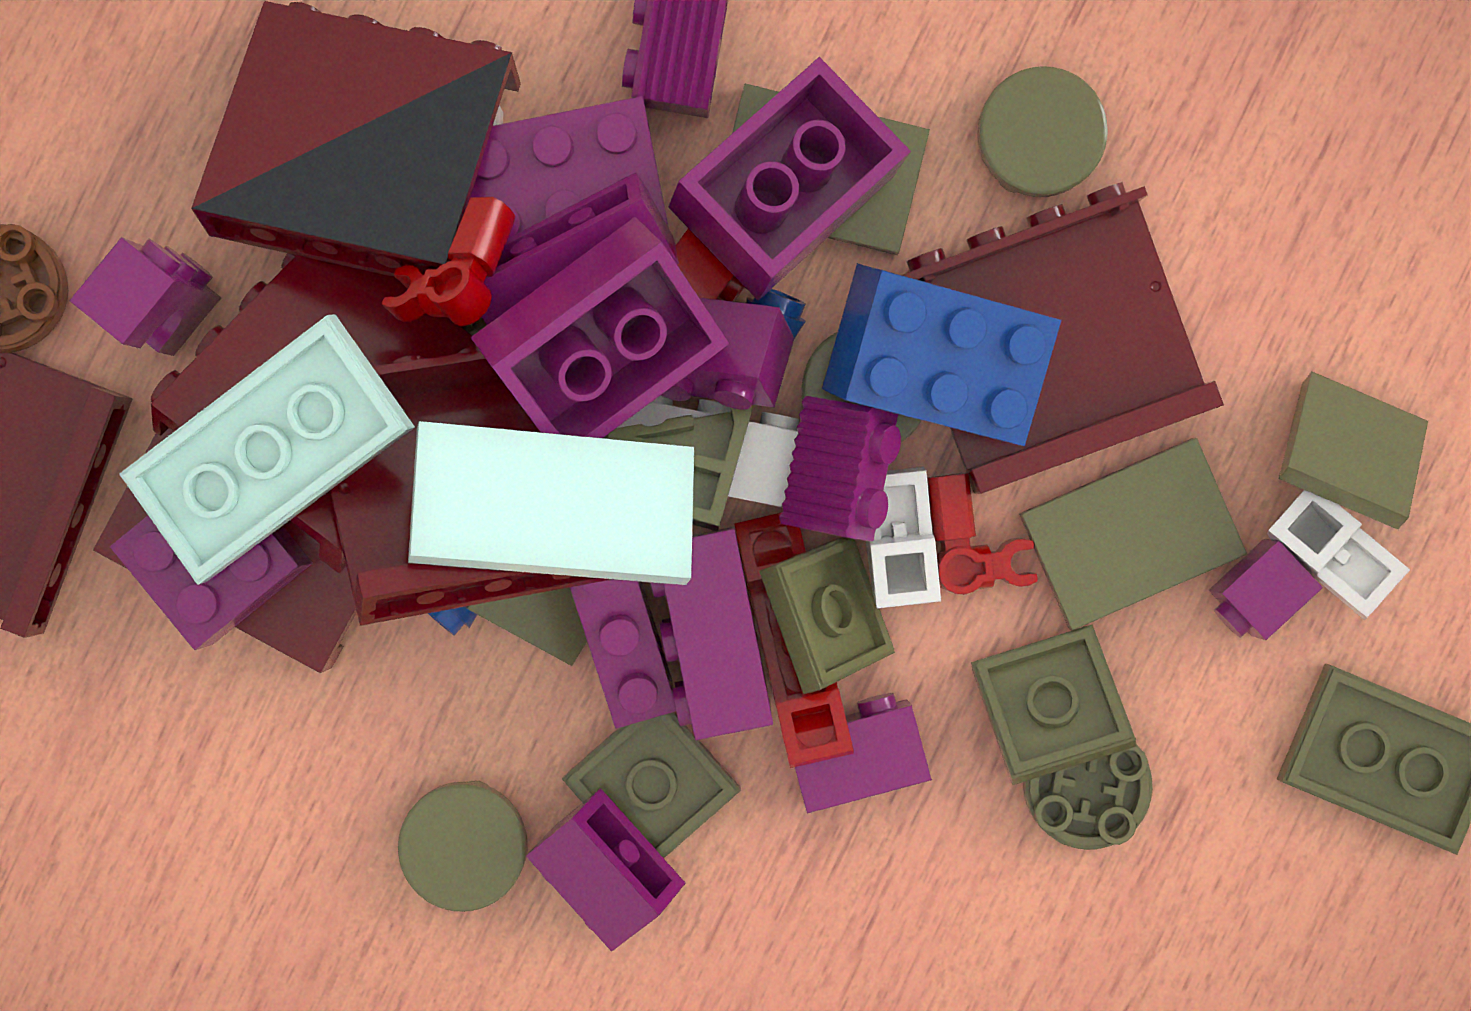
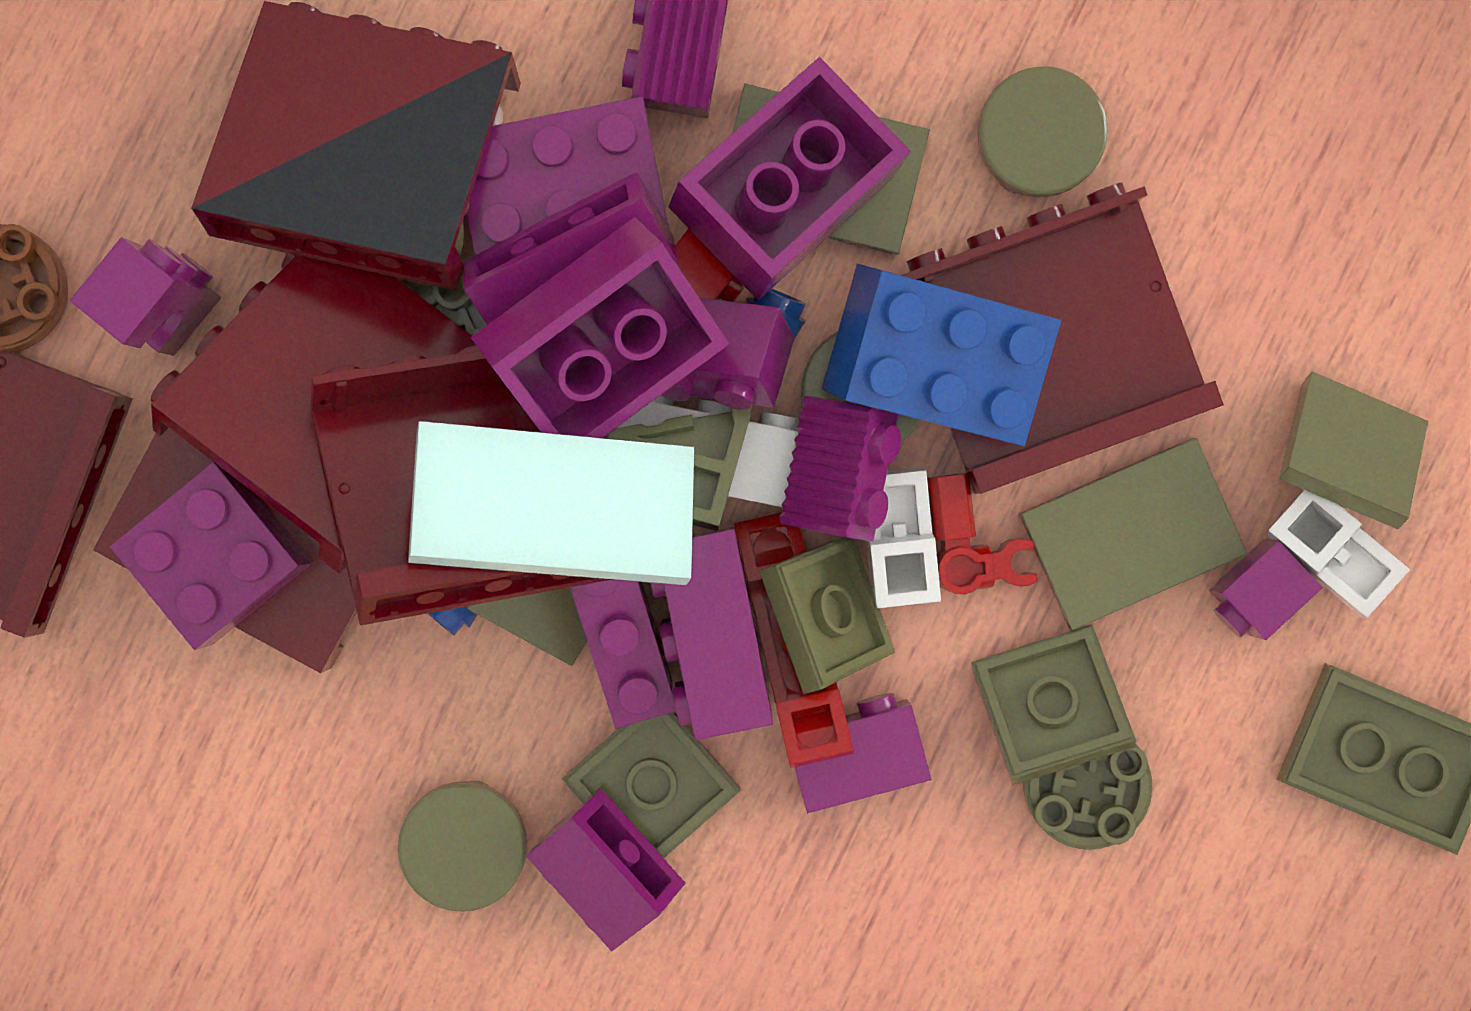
light aqua tile [119,314,415,585] -> none
red bar [381,197,515,326] -> none

